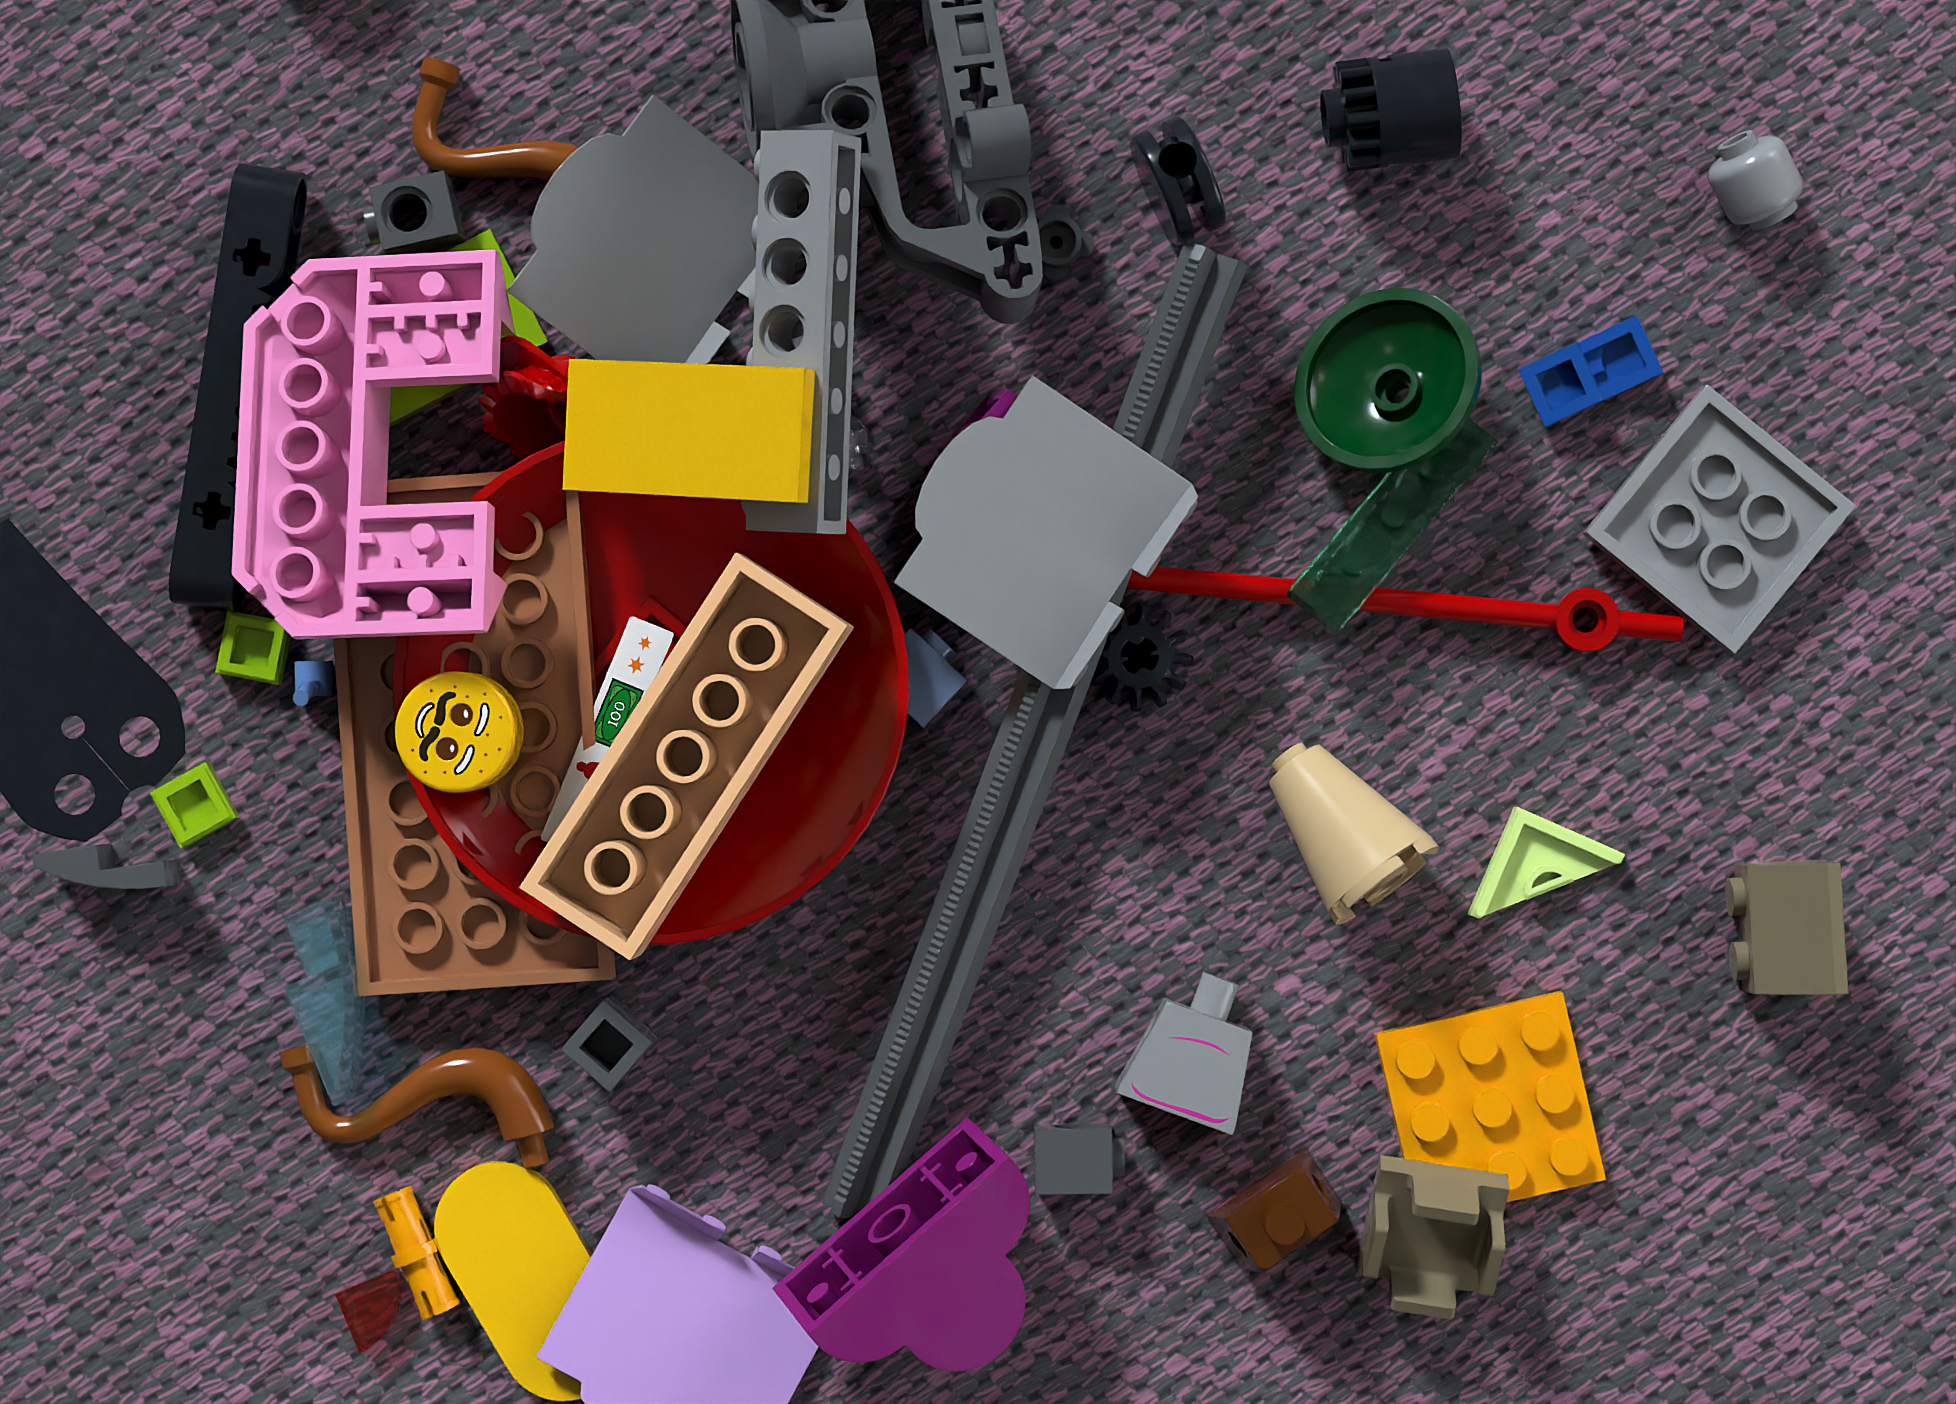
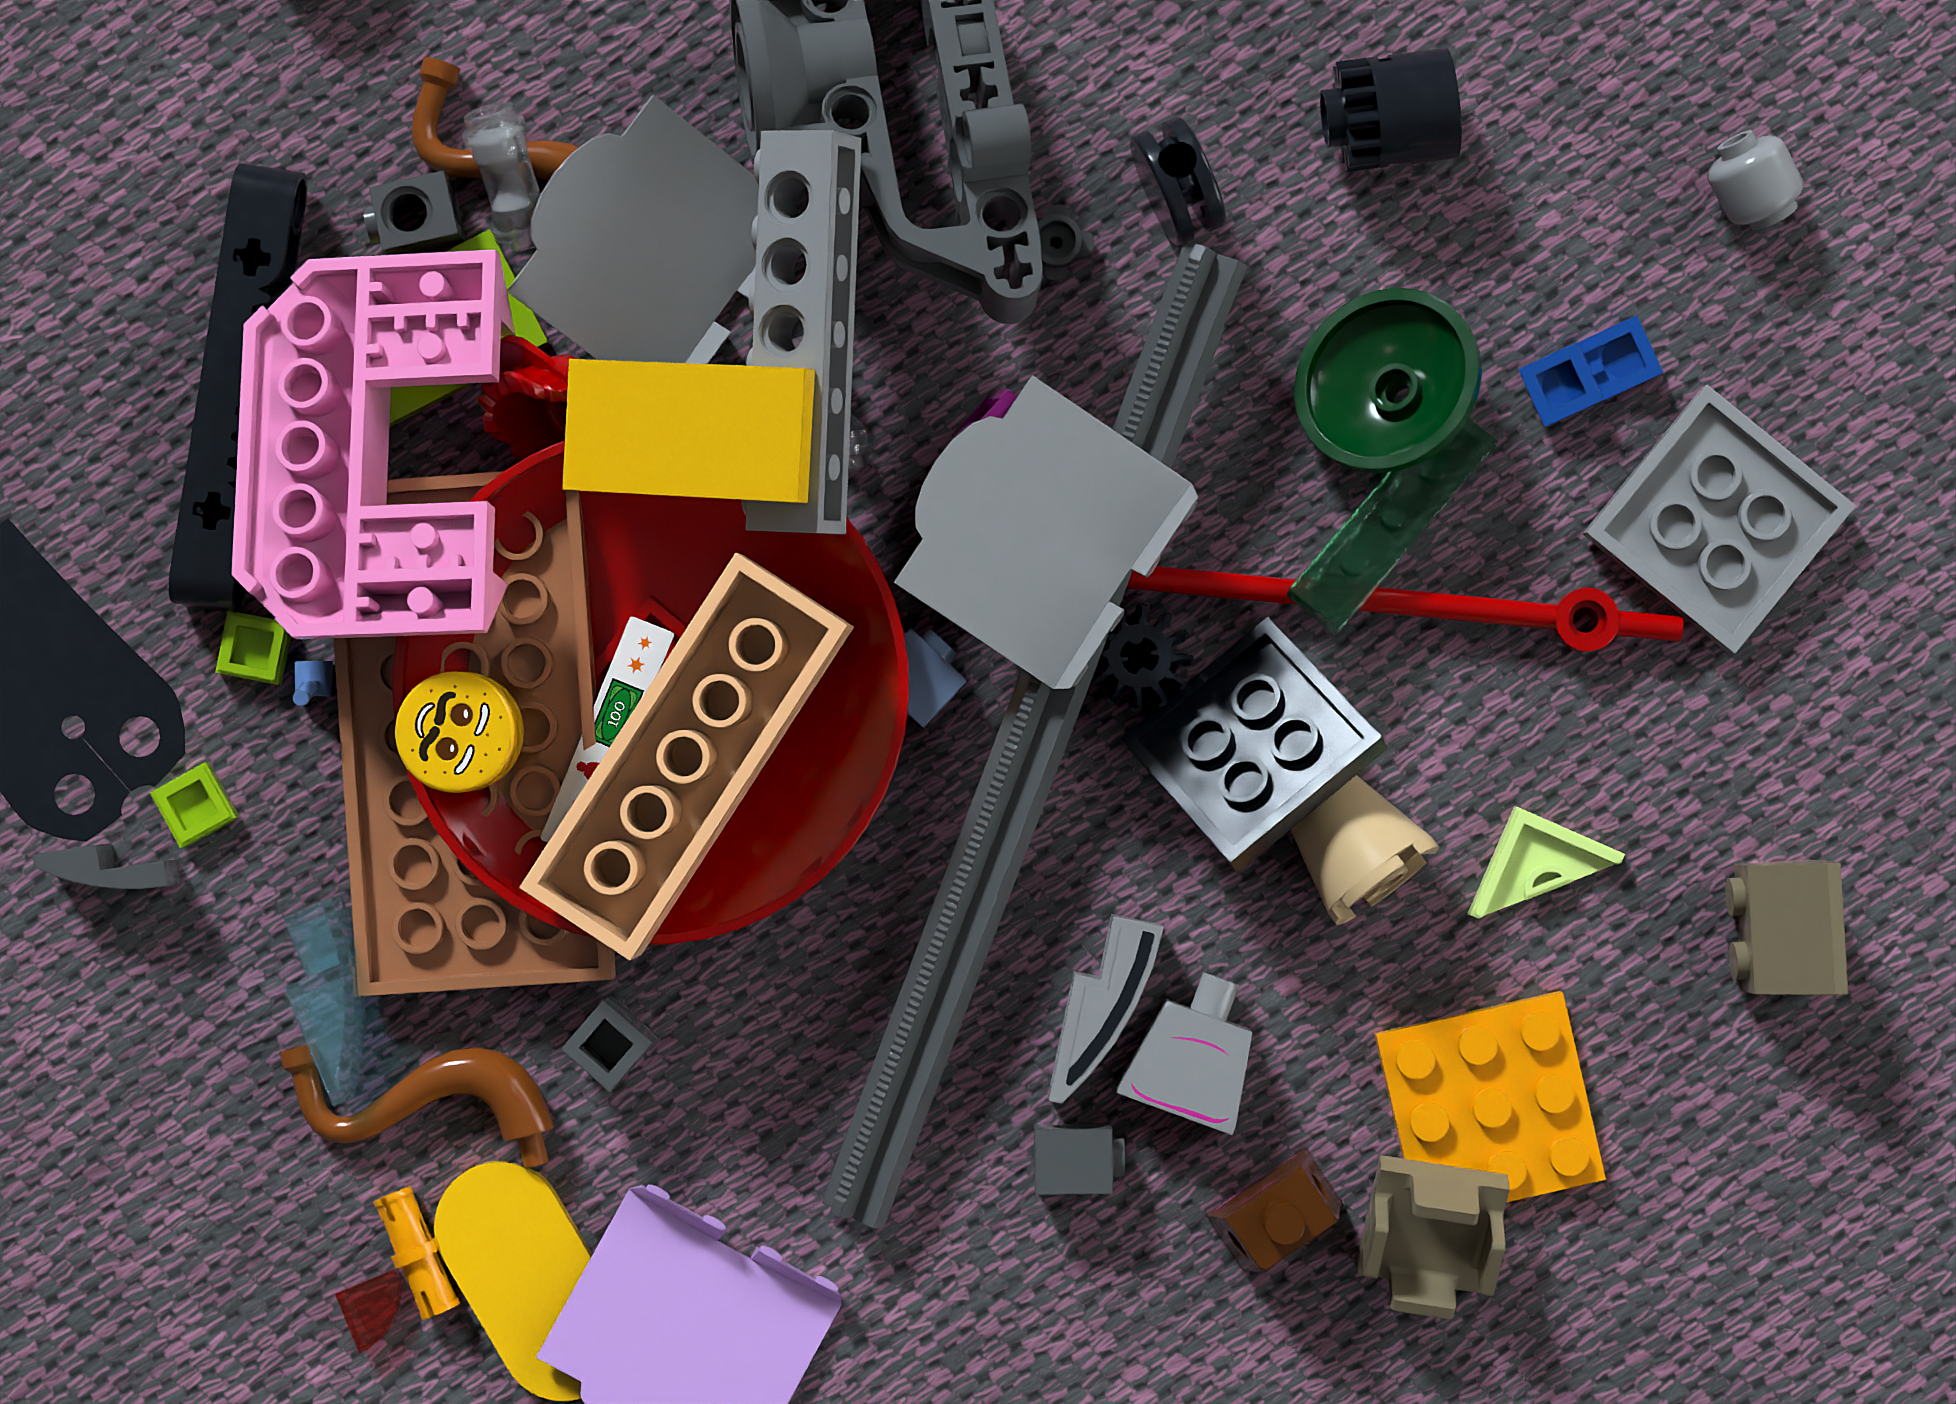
magenta brick [772,1117,1030,1371] -> none
none -> clear piece [462,102,541,251]
none -> light grey slope [1048,914,1164,1104]
none -> plate [1121,617,1388,873]

